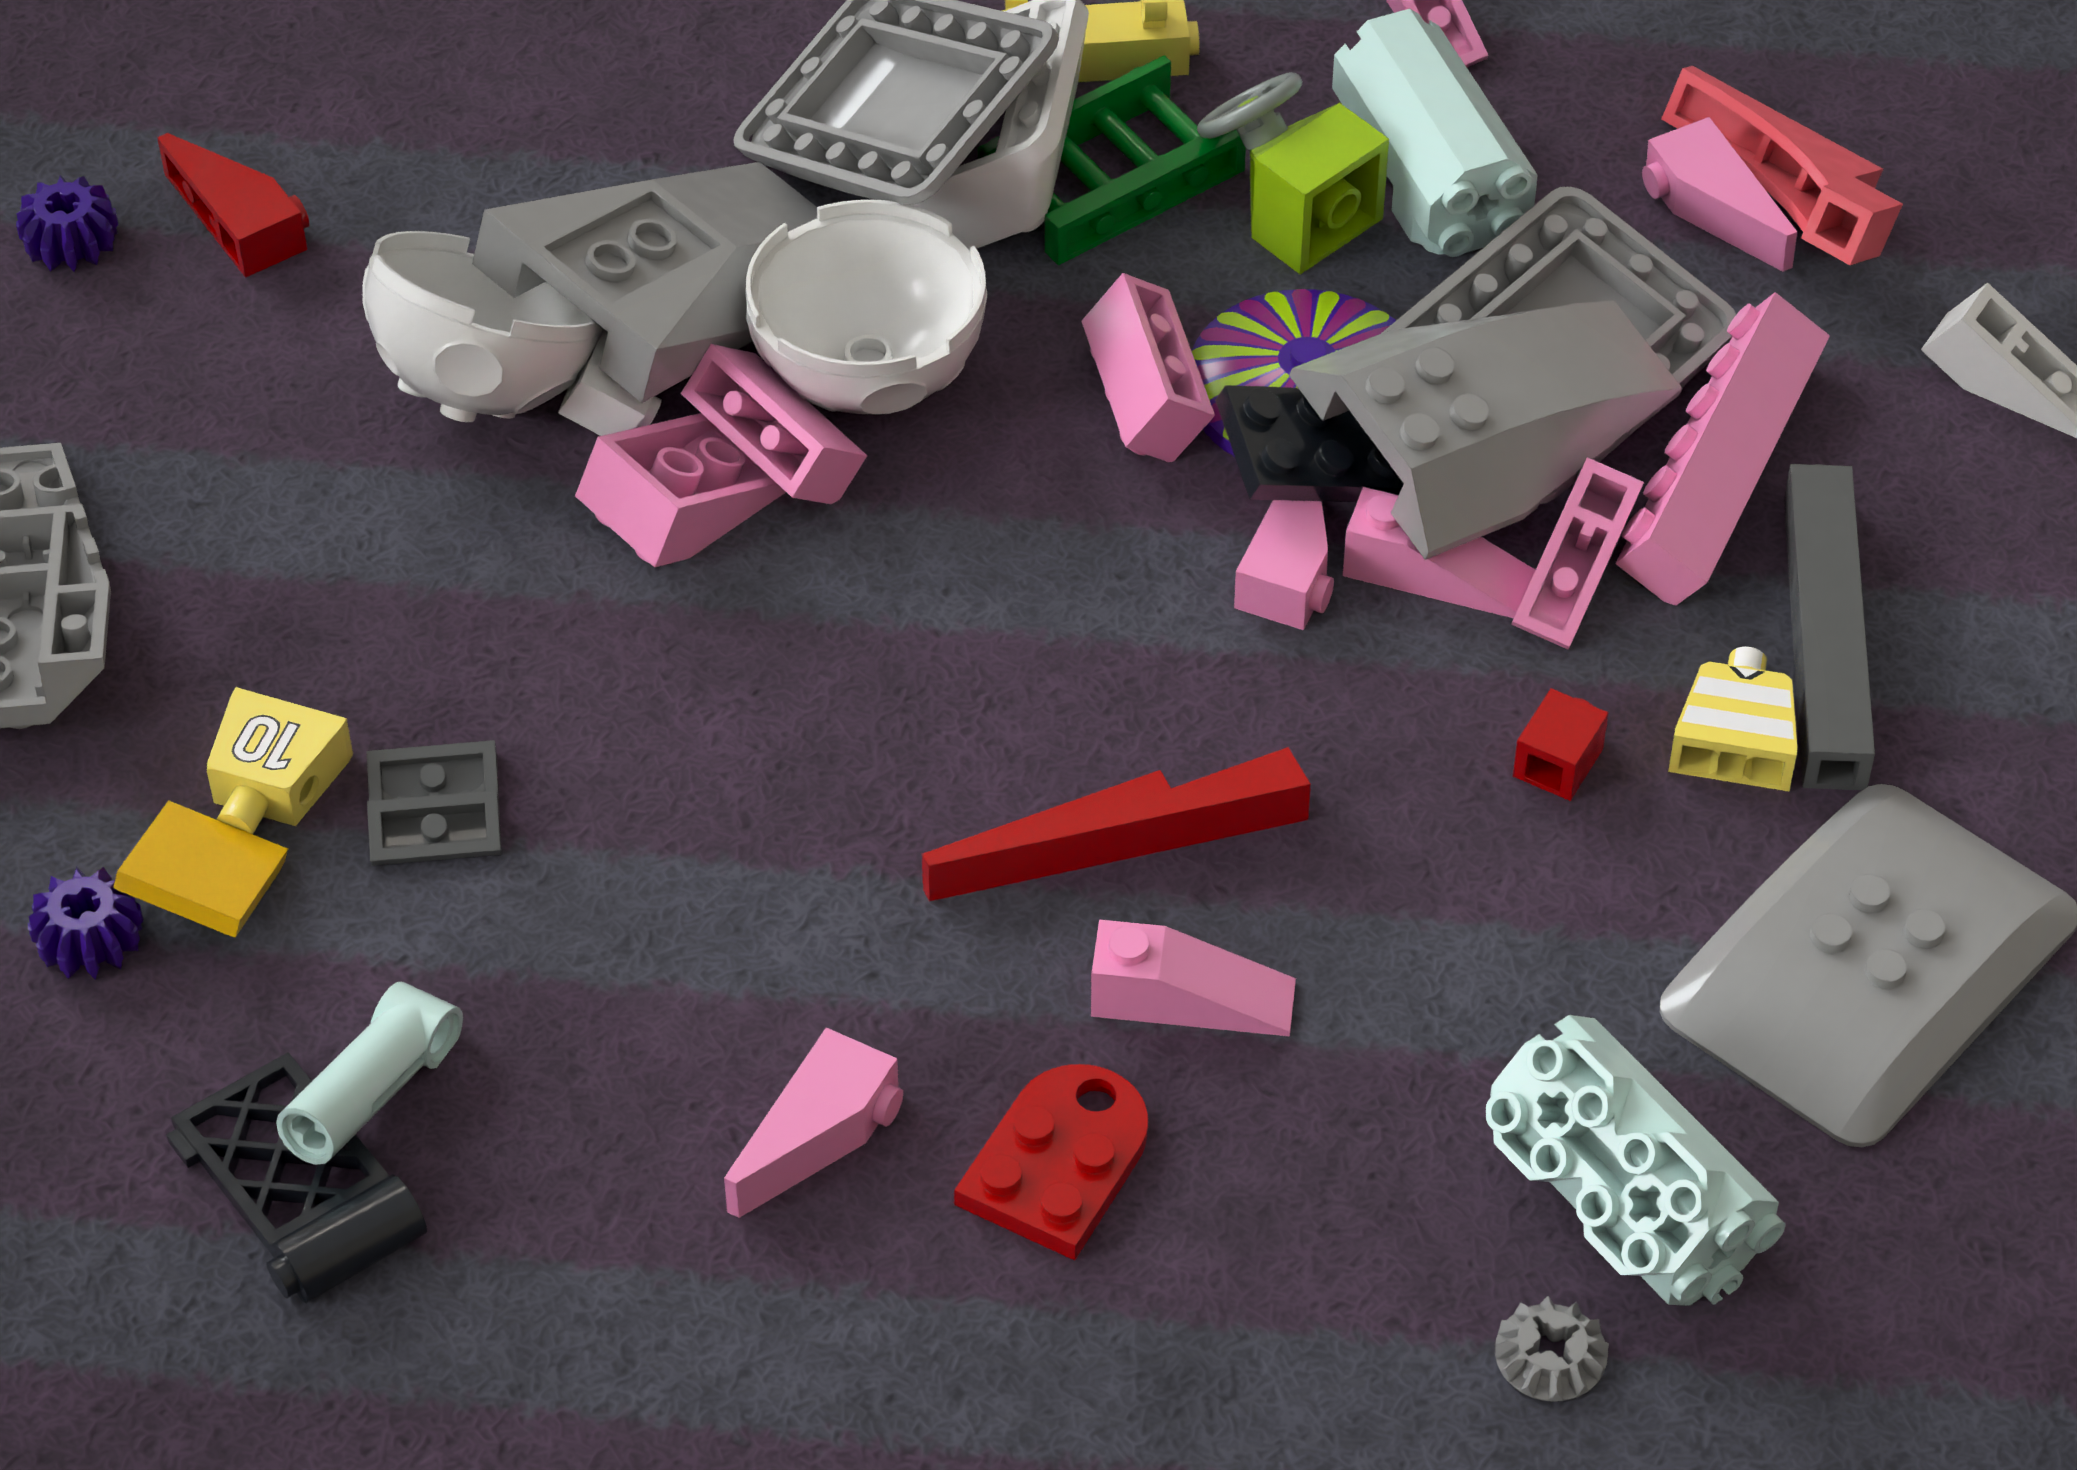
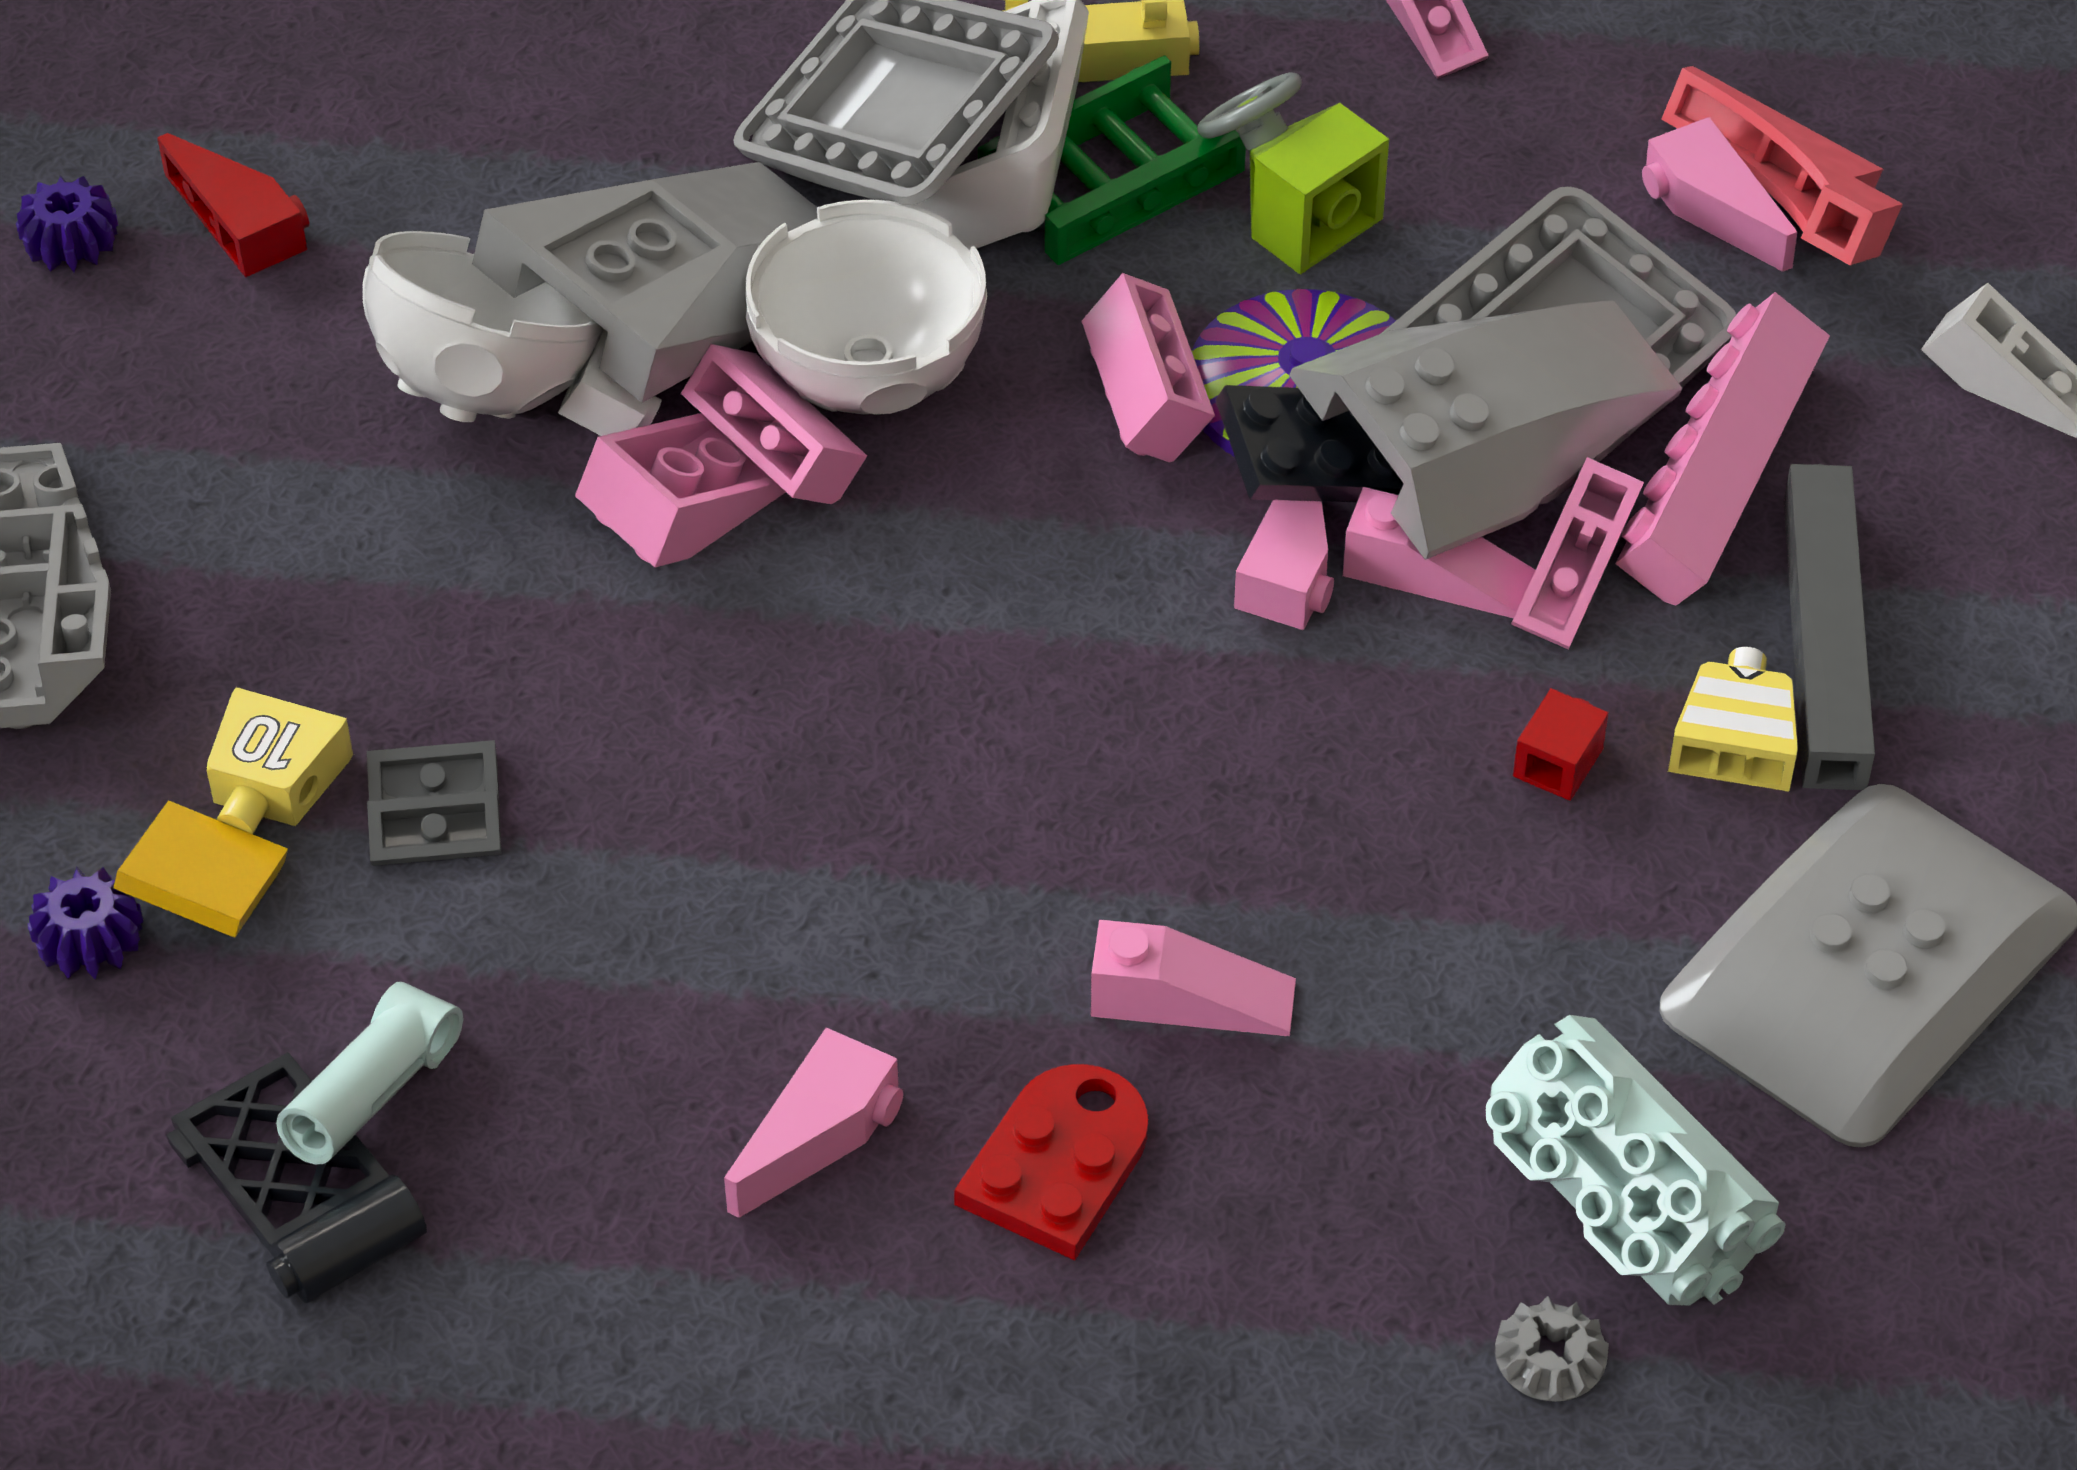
red slope [922,747,1311,902] -> none
light aqua brick [1332,9,1538,257] -> none

